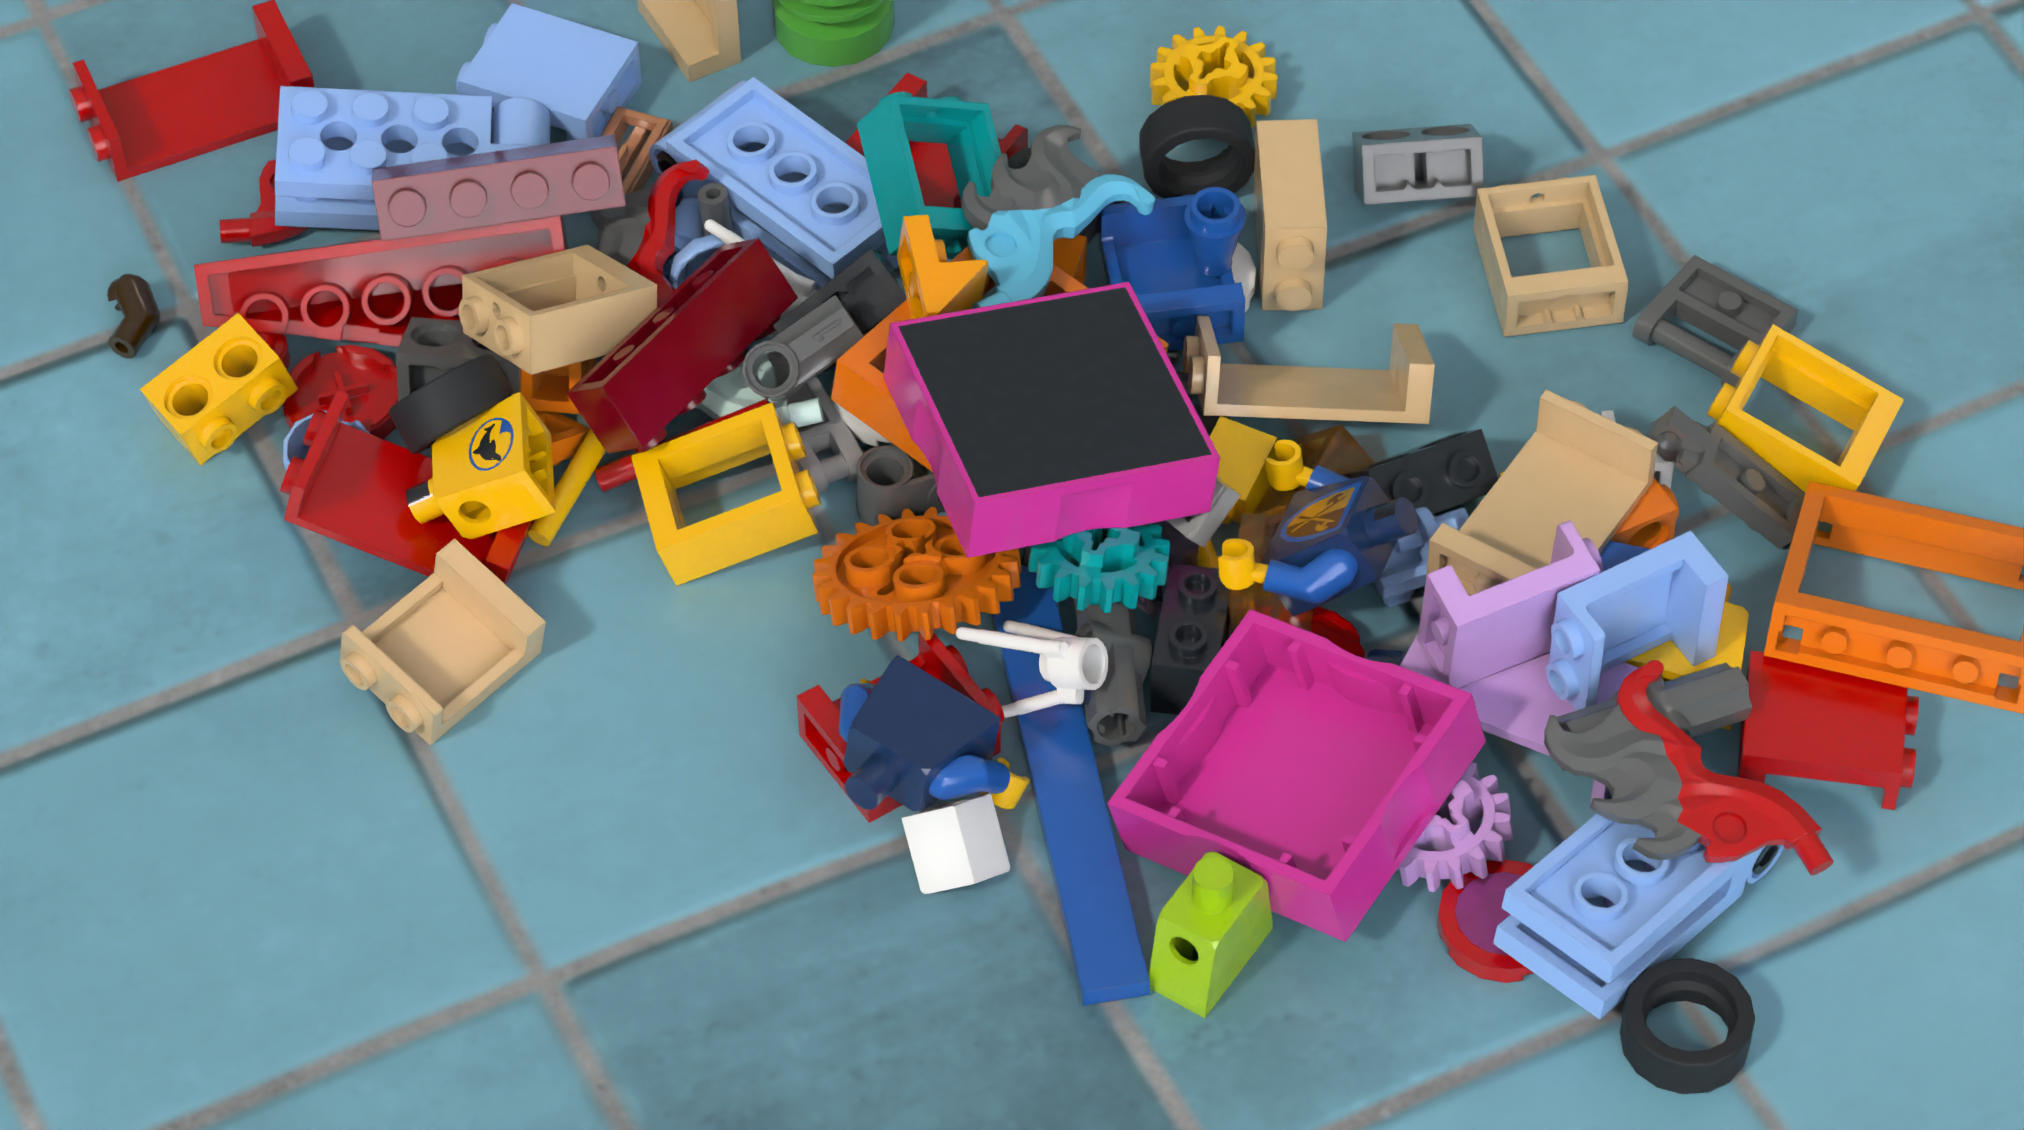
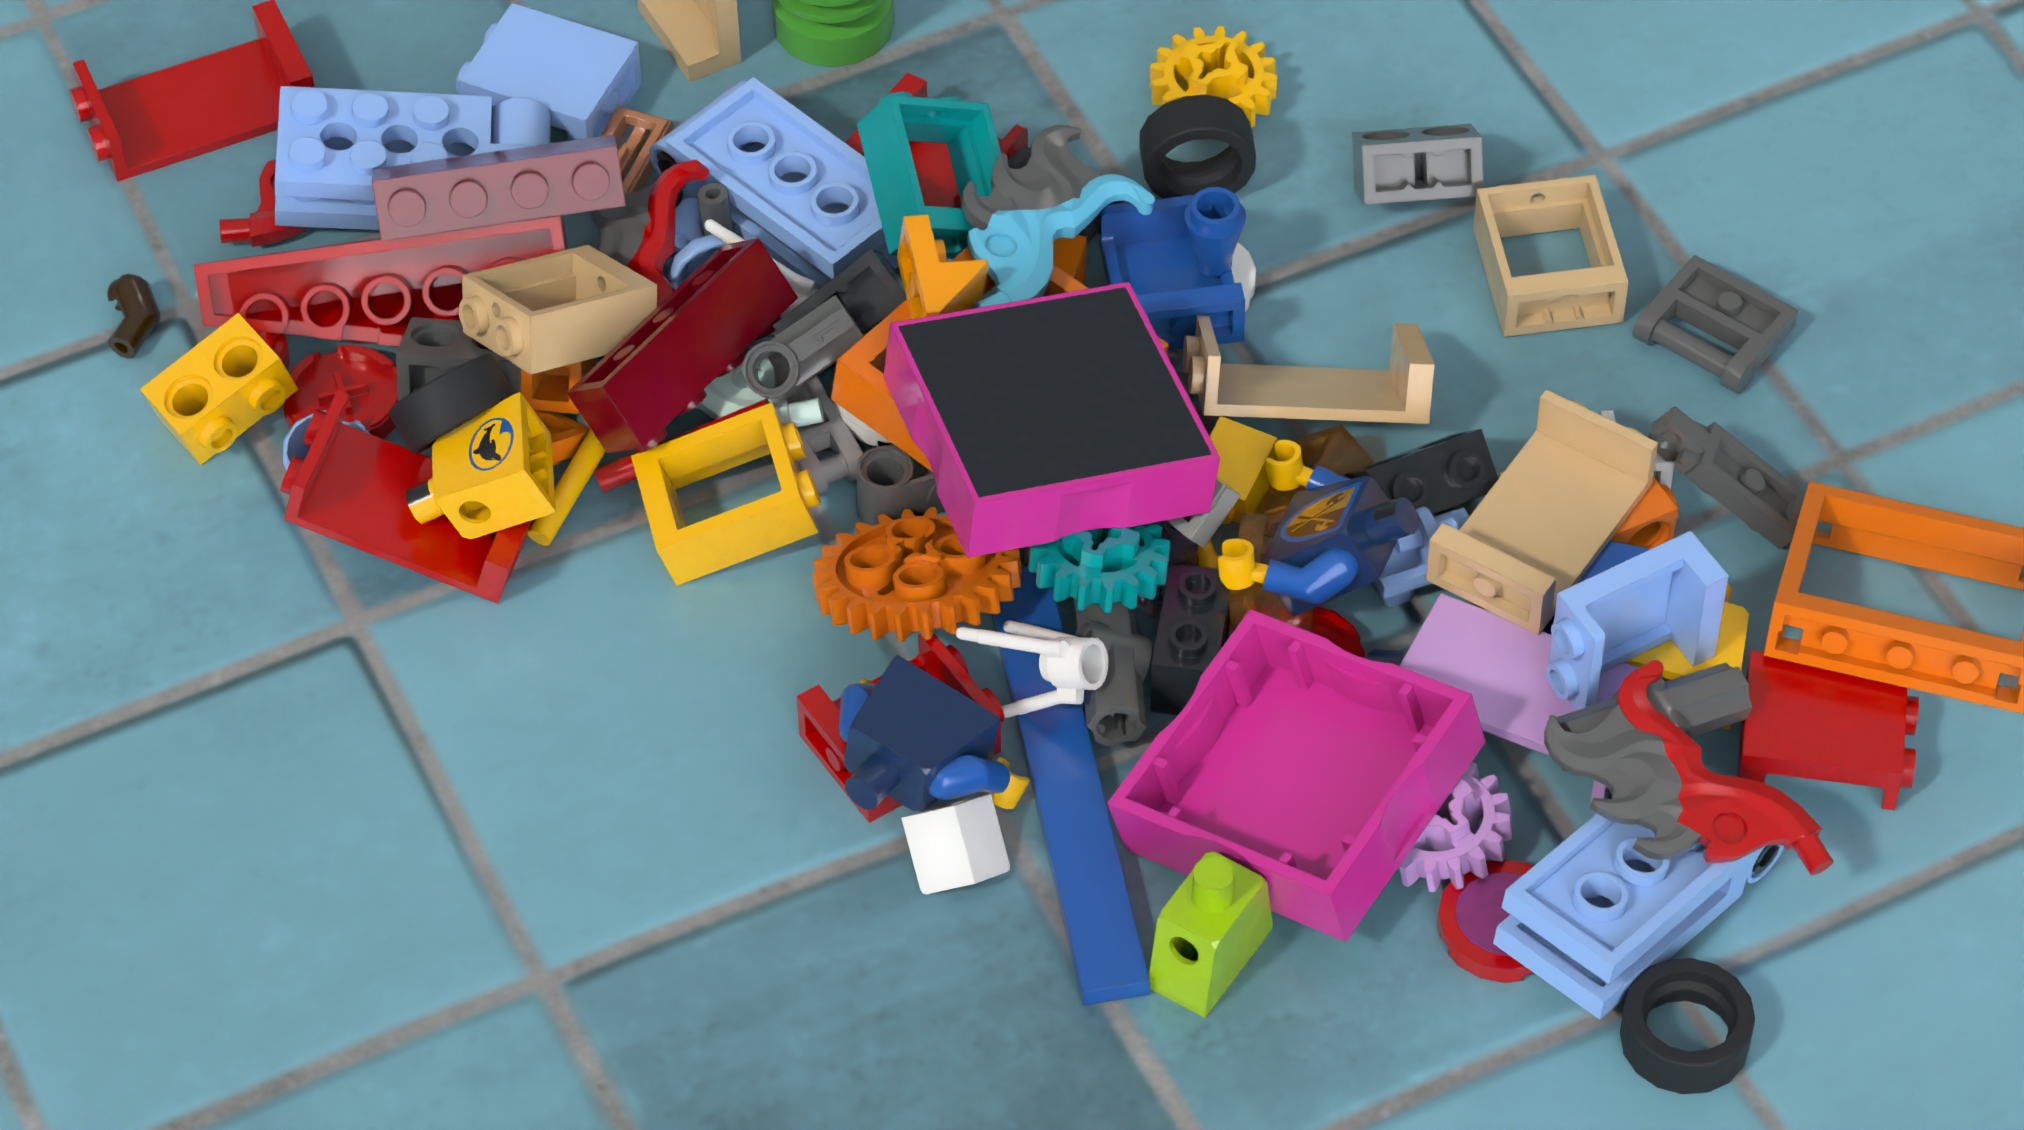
tan panel [339,539,546,746] -> none
tan brick [1253,119,1327,311] -> none
lavender panel [1417,520,1603,688] -> none
yellow window [1706,324,1904,493] -> none

